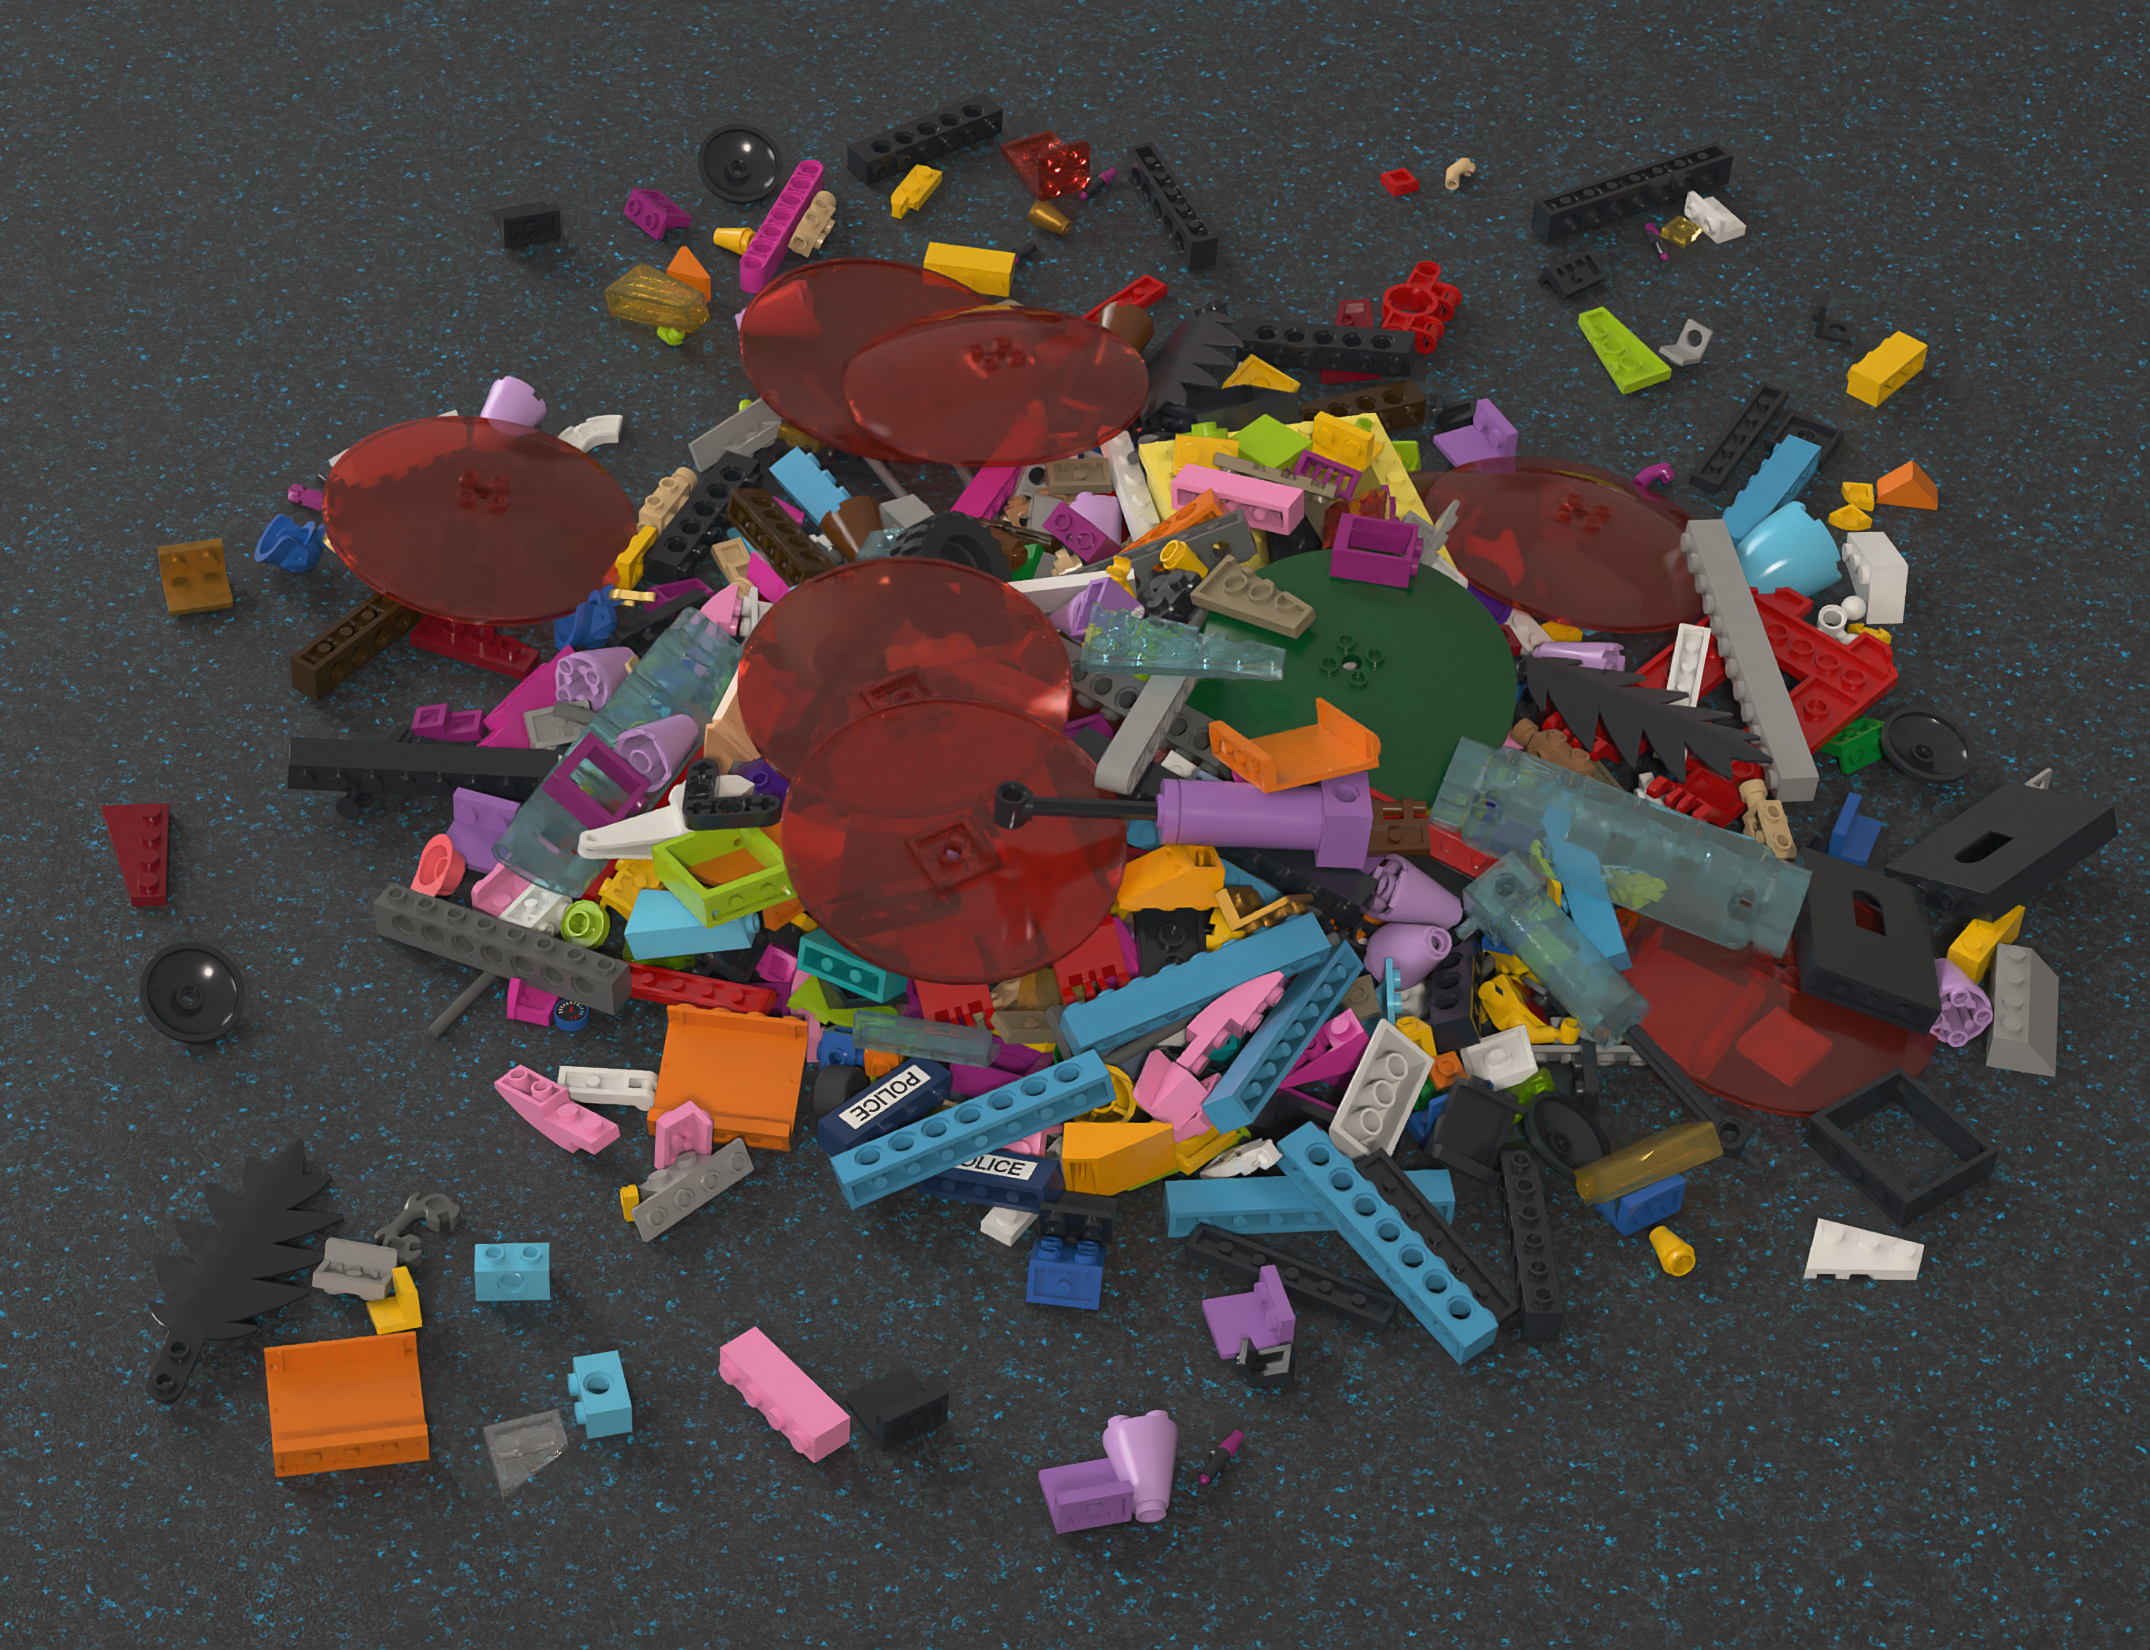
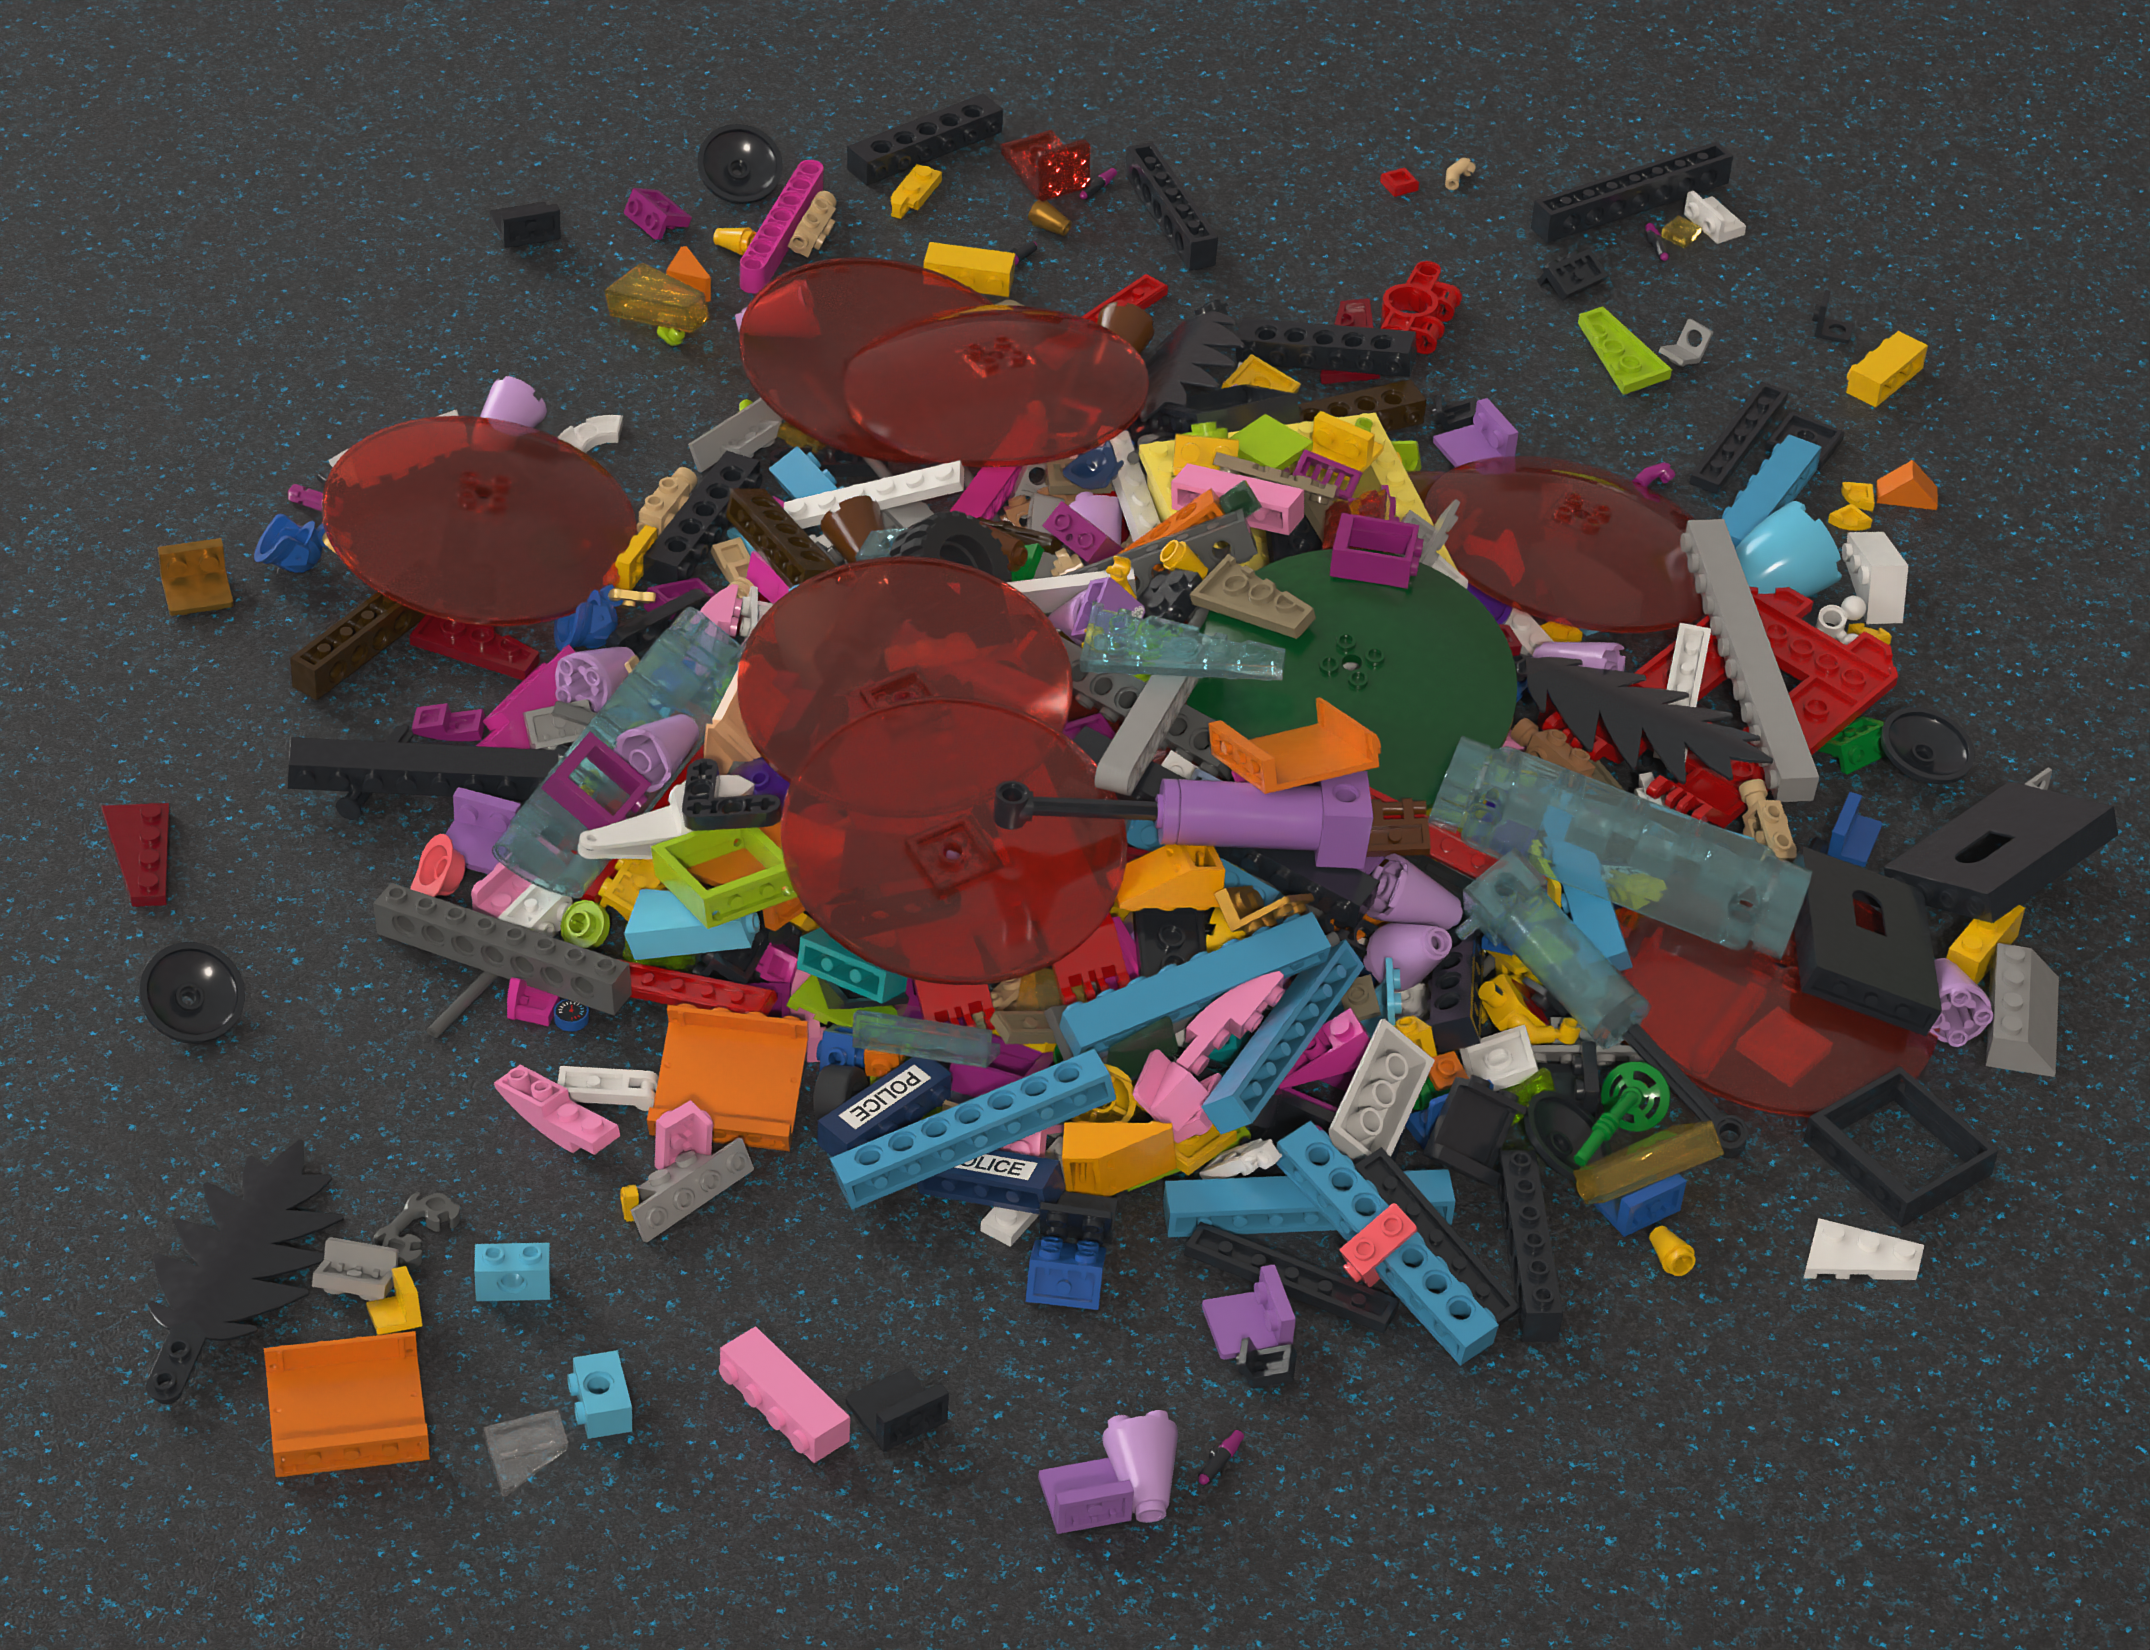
none -> white plate [784,460,964,529]
none -> dark blue hat [1062,440,1124,490]
none -> clear green slope [1106,1016,1178,1078]
none -> clear green brick [1219,480,1262,519]
none -> coral bracket [1339,1203,1418,1288]
none -> green dish [1574,1061,1671,1166]

